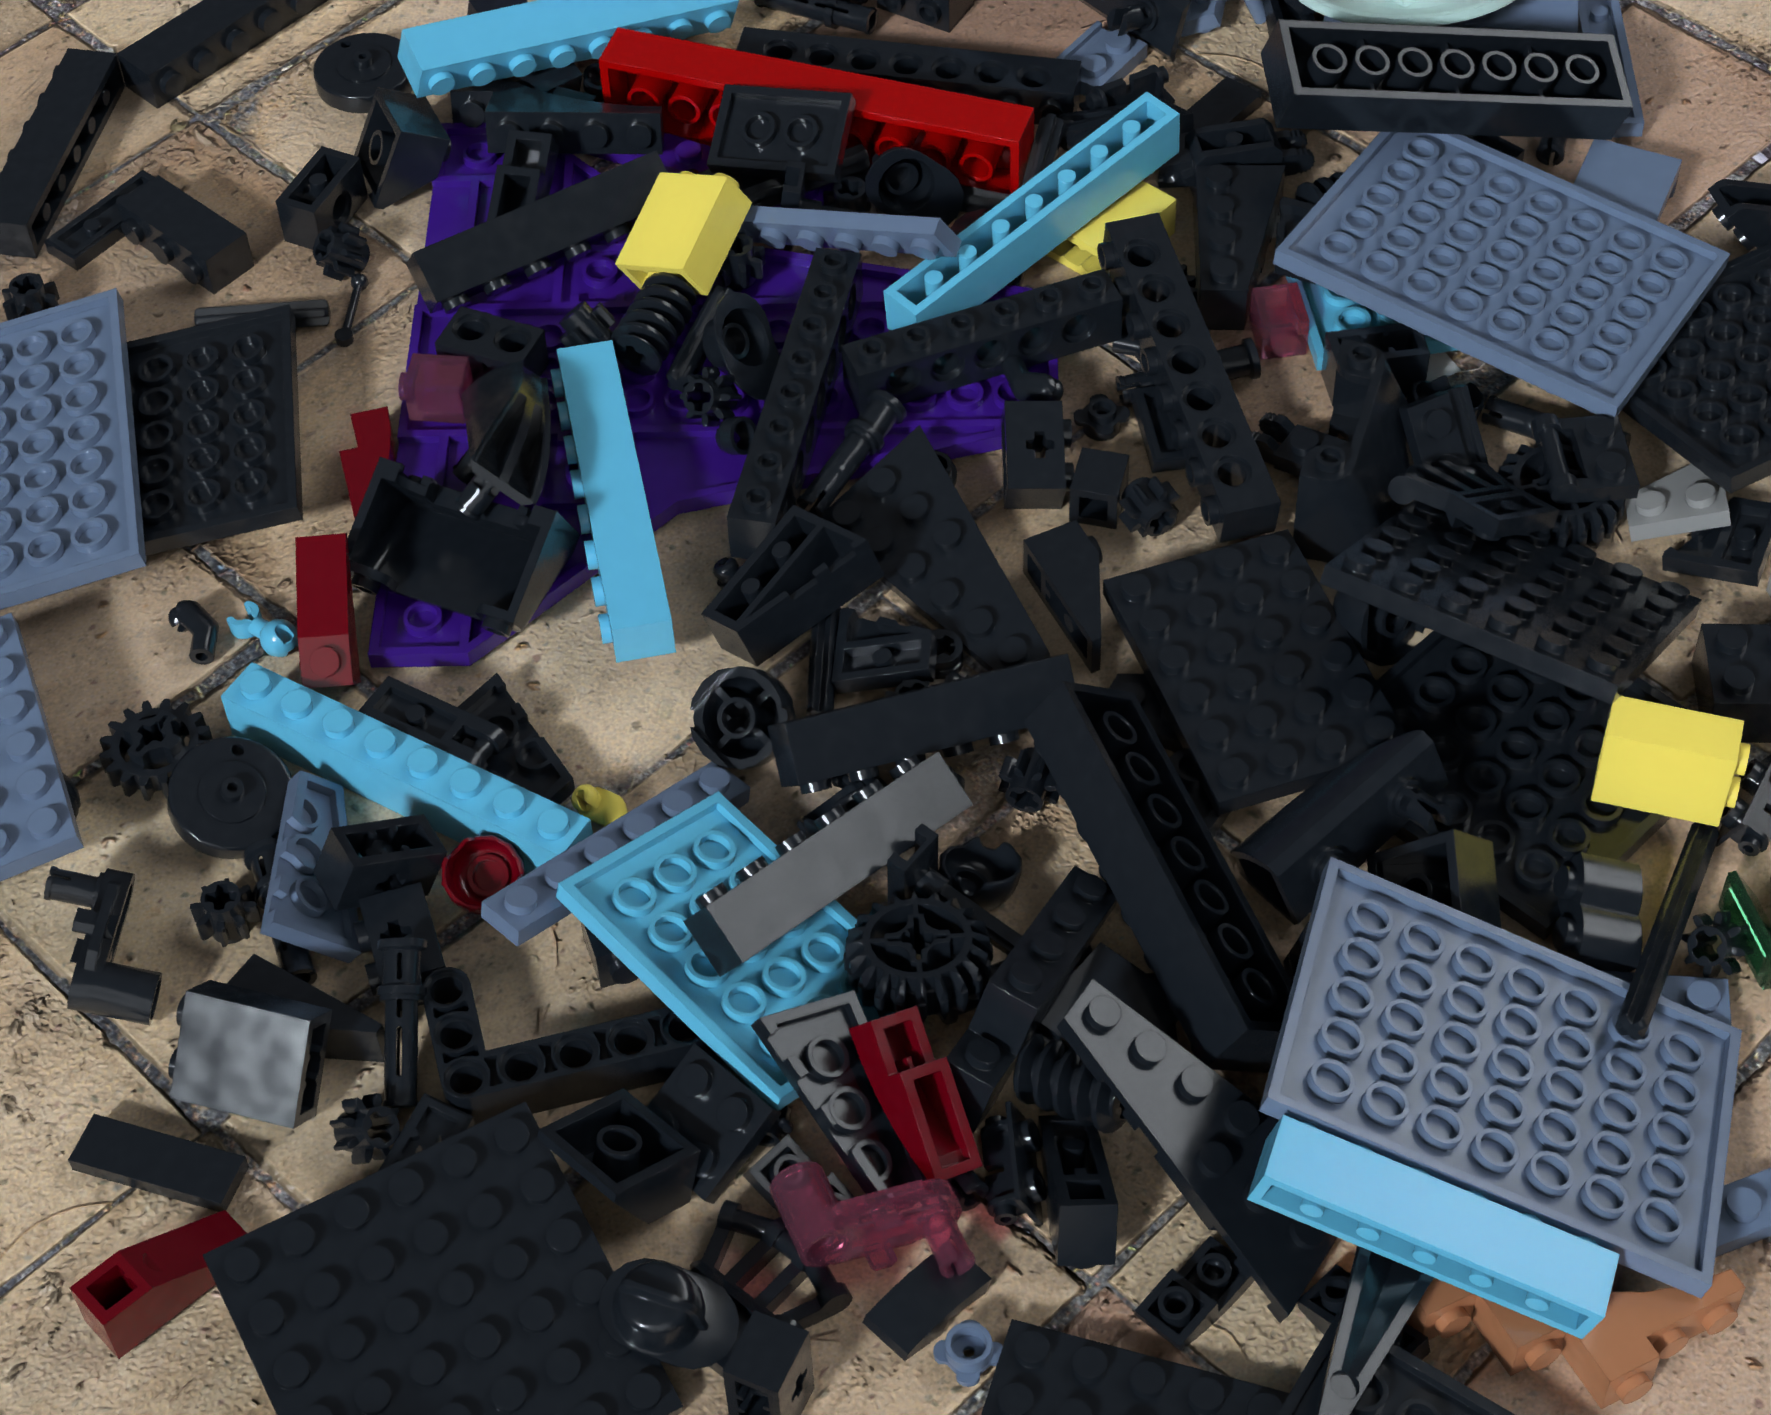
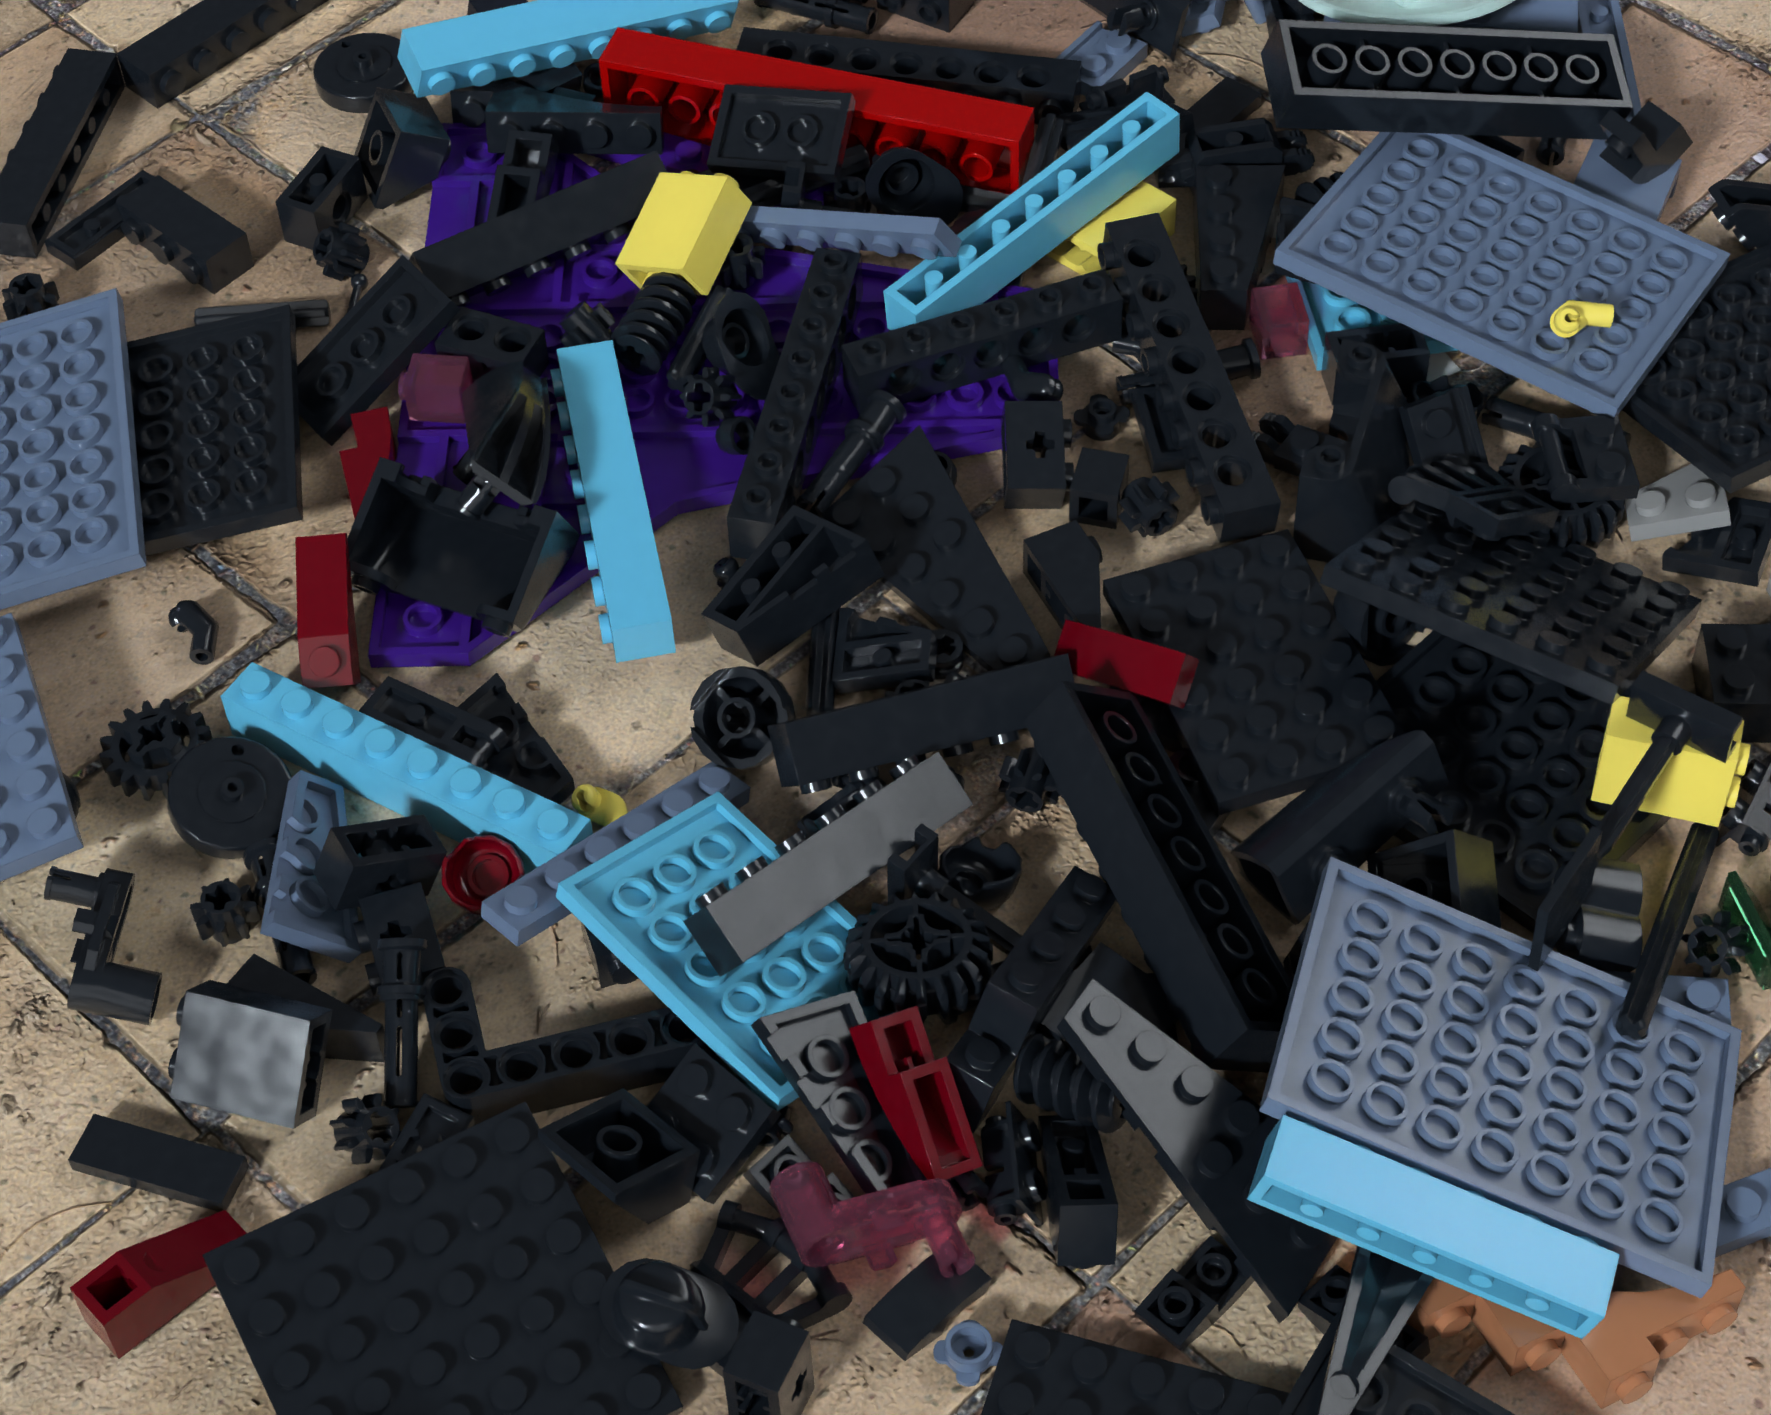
medium azure arm [226,601,298,657] -> none
none -> black plate [297,255,461,446]
none -> dark red slope [1054,620,1199,709]
none -> black piece [1528,670,1743,971]
none -> light yellow arm [1550,300,1614,338]
none -> black brick [1599,100,1693,184]

